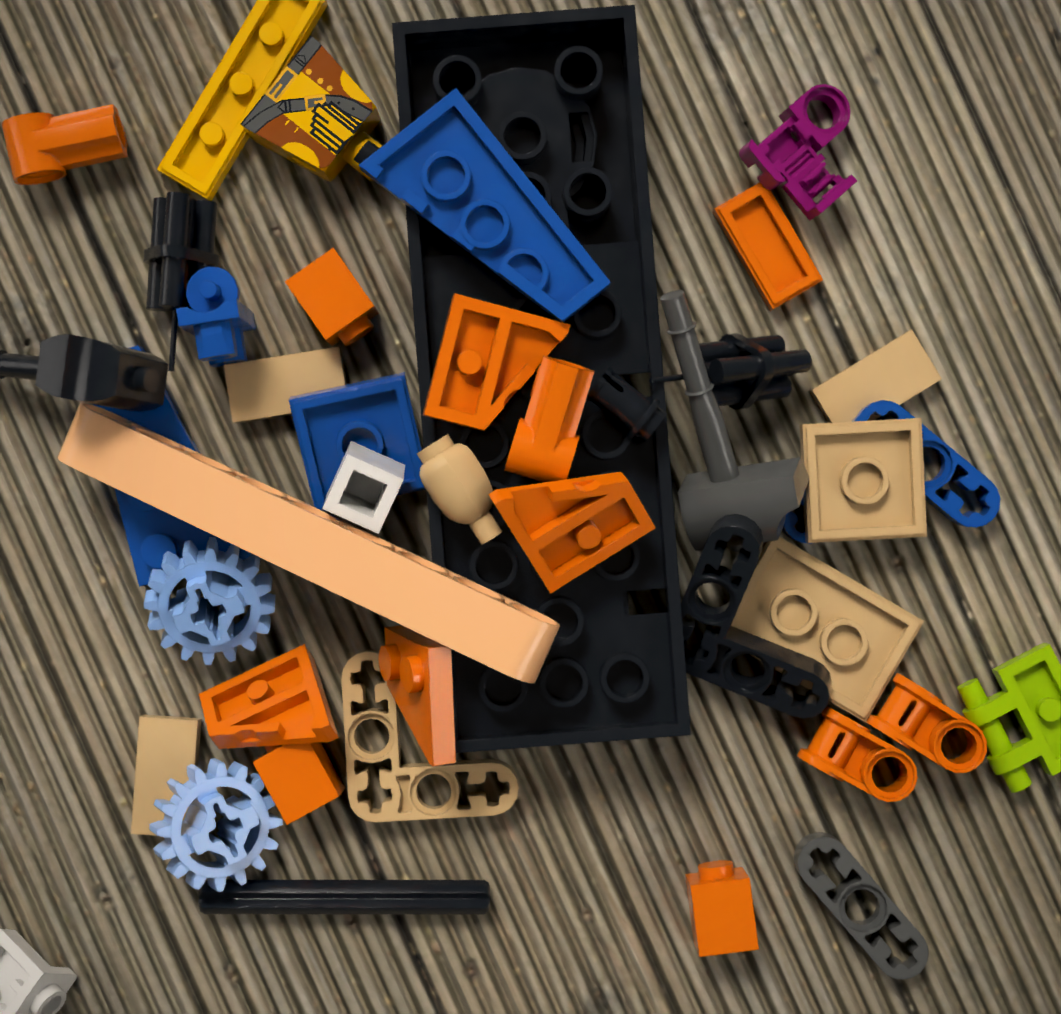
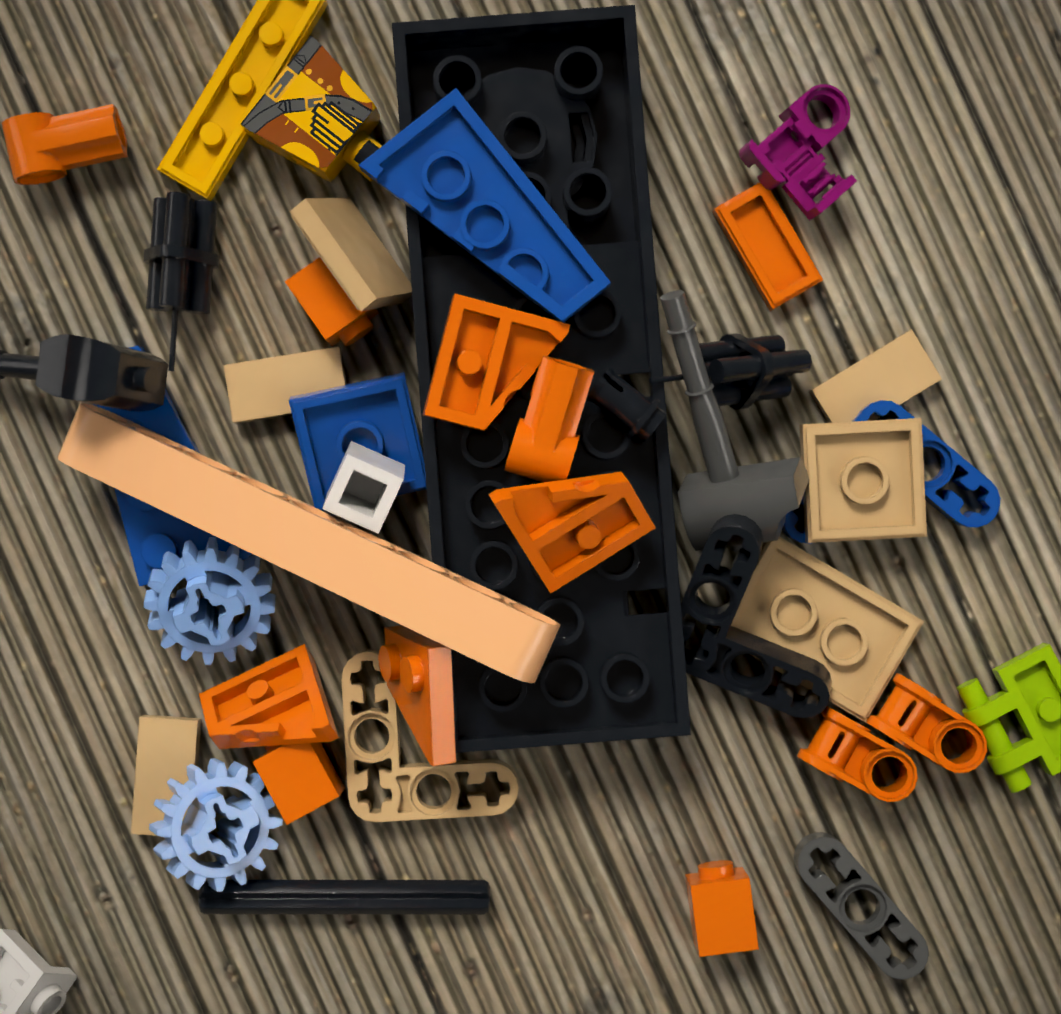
blue hips [176,267,256,367] -> none
tan plant [417,434,502,545] -> none
none -> tan tile [290,197,412,311]

